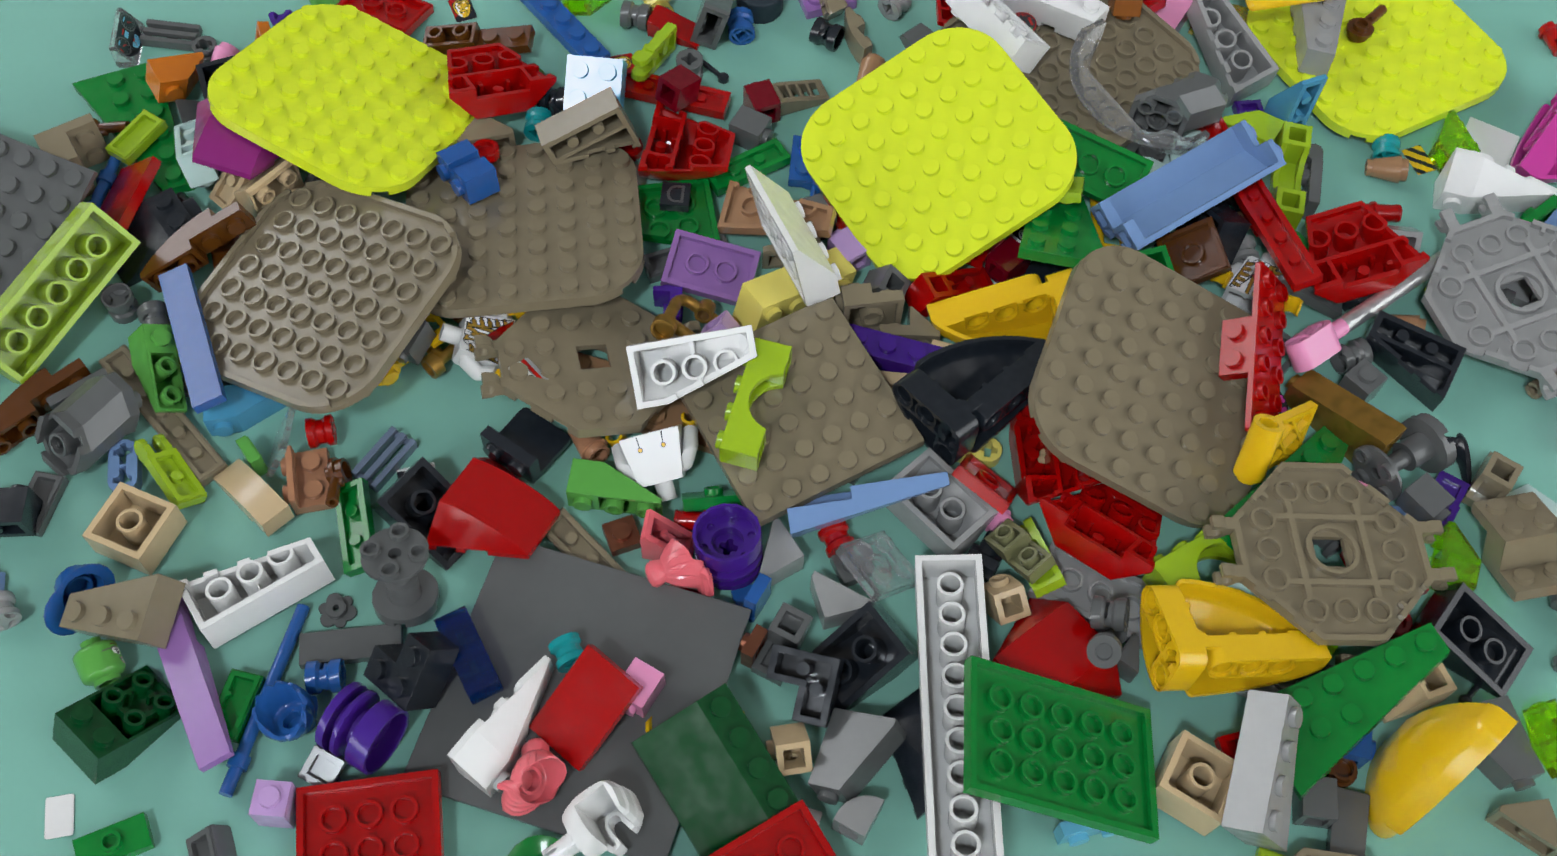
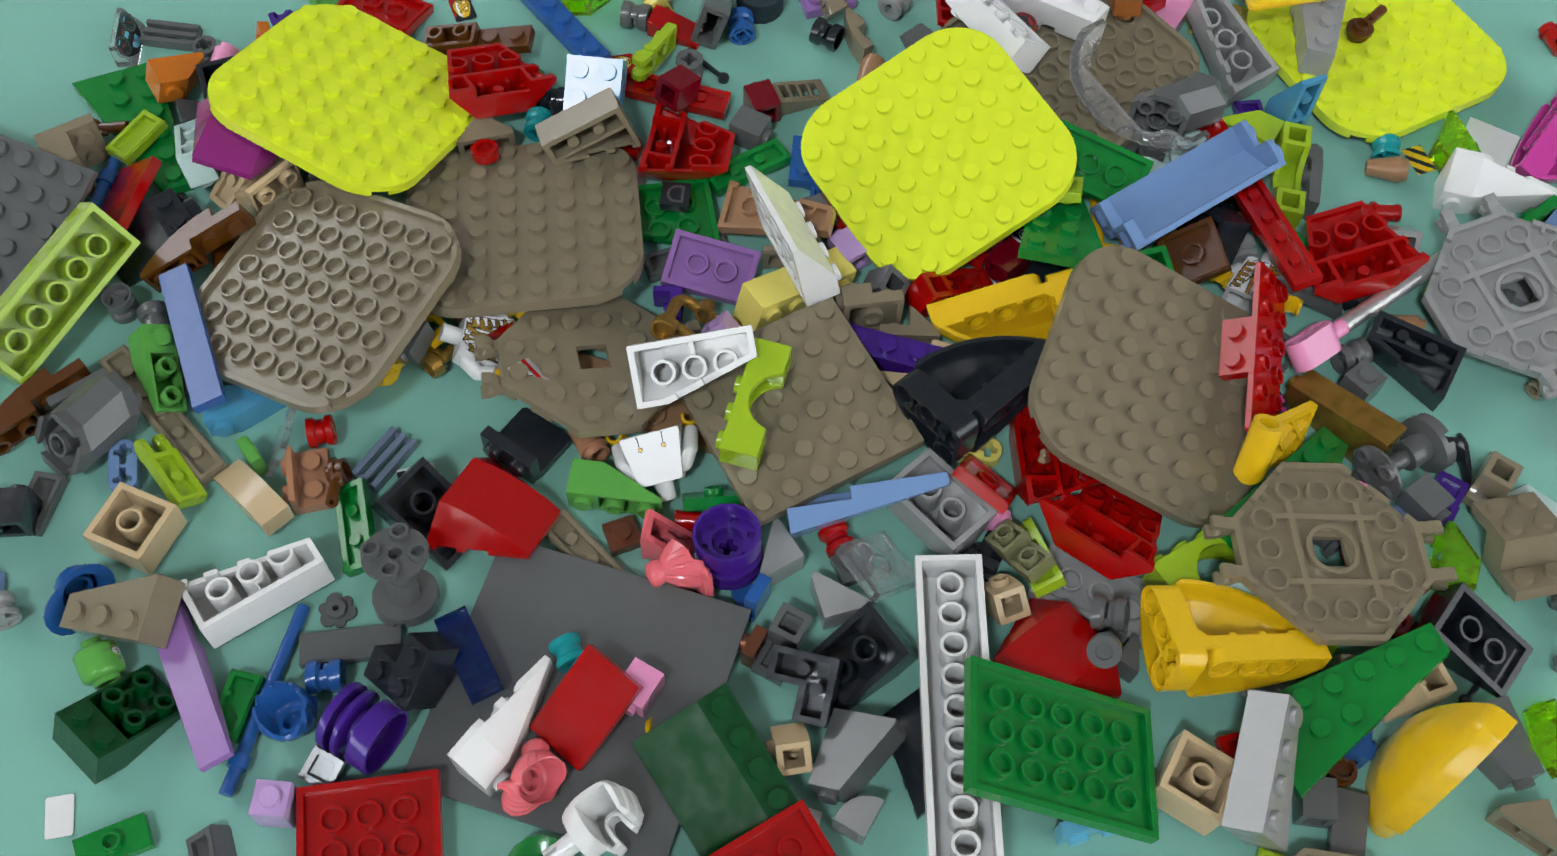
blue brick [436,139,500,205] -> none

